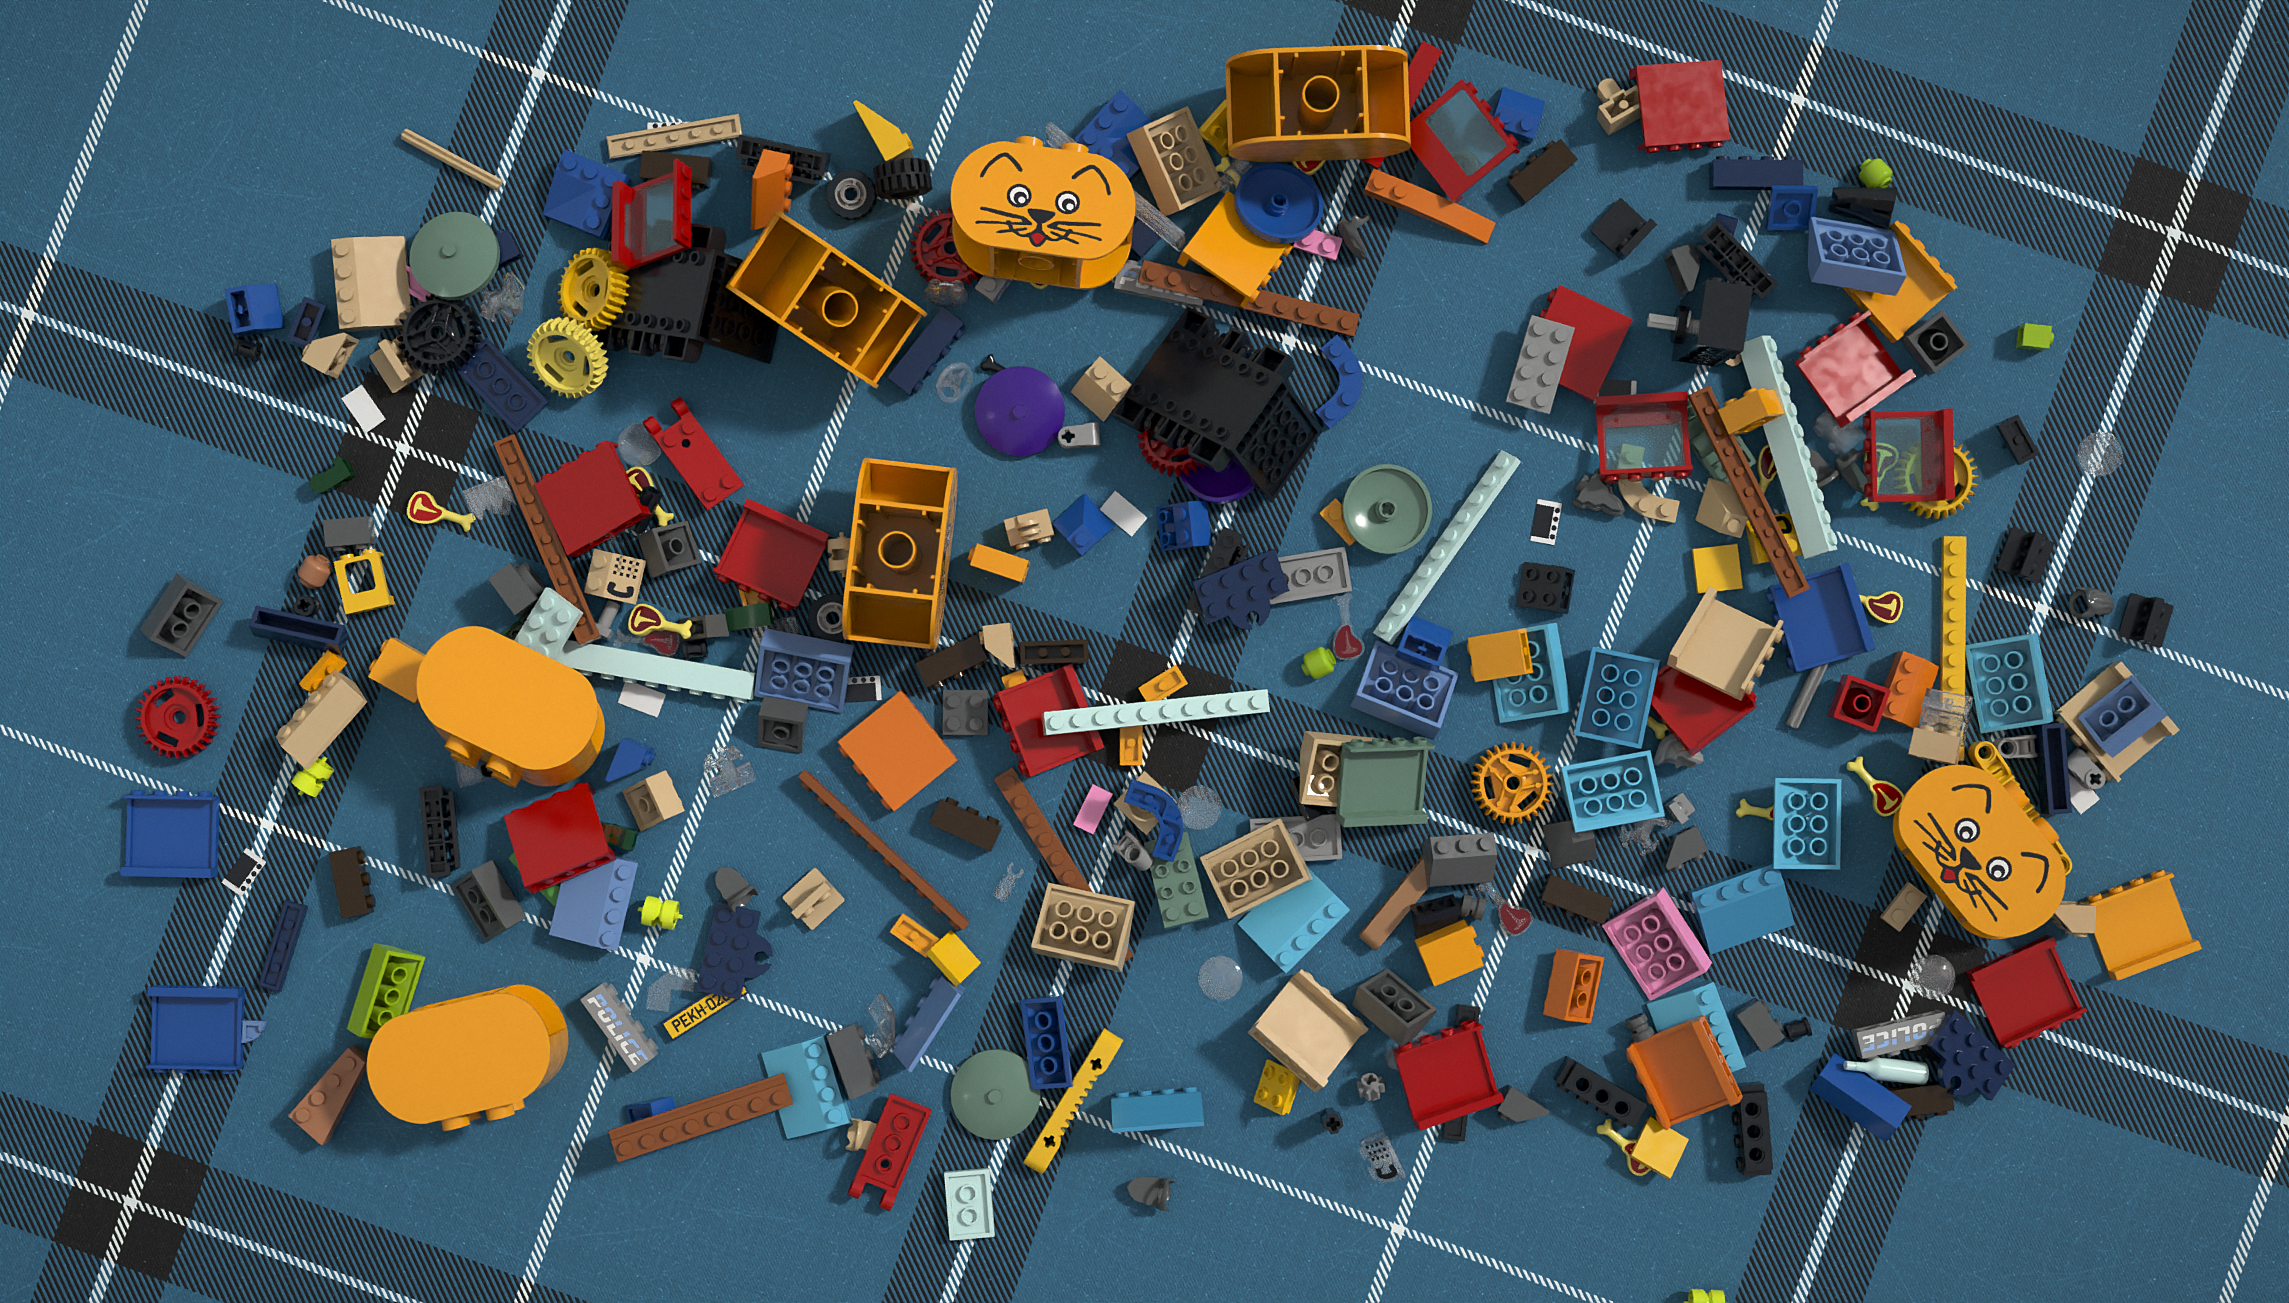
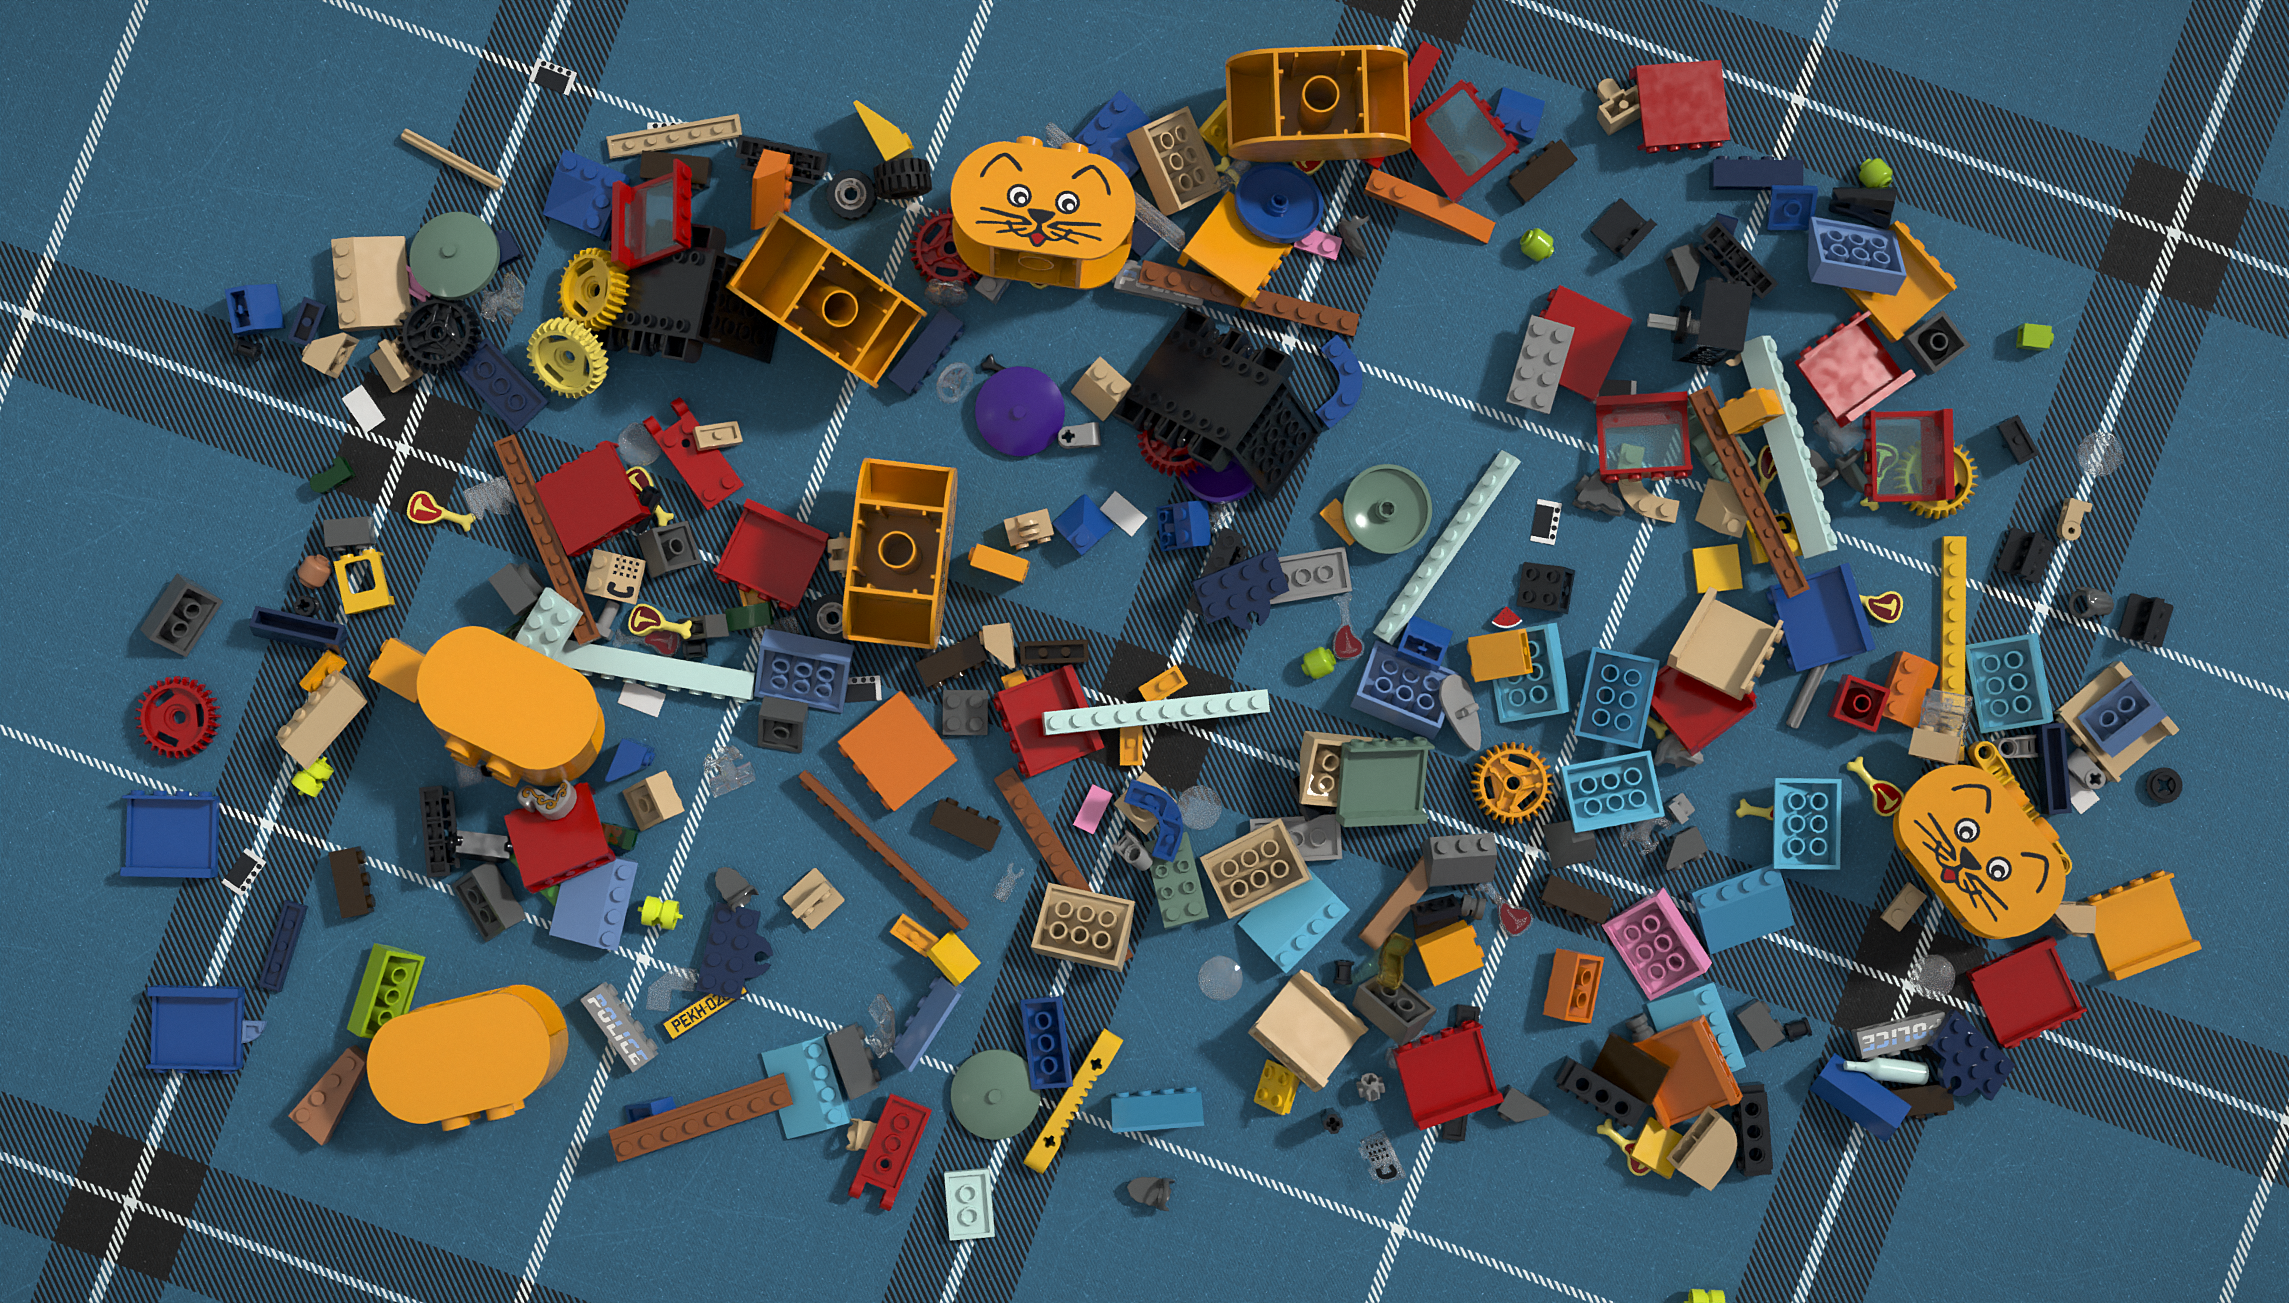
none -> brick [447,830,512,864]
none -> light grey animal [517,779,577,820]
none -> black sticker [529,58,577,95]
none -> tan plate [692,421,743,451]
none -> clear piece [1208,503,1233,530]
none -> black bush [1333,959,1354,985]
none -> clear yellow animal [1376,933,1413,990]
none -> light grey shield [1439,674,1481,751]
none -> red tile [1491,606,1522,628]
none -> lime head [1520,228,1554,262]
none -> dark brown tile [1592,1032,1671,1106]
none -> tan brick [1666,1105,1737,1191]
none -> tan leg [2056,498,2093,541]
none -> black gear [2145,767,2183,803]

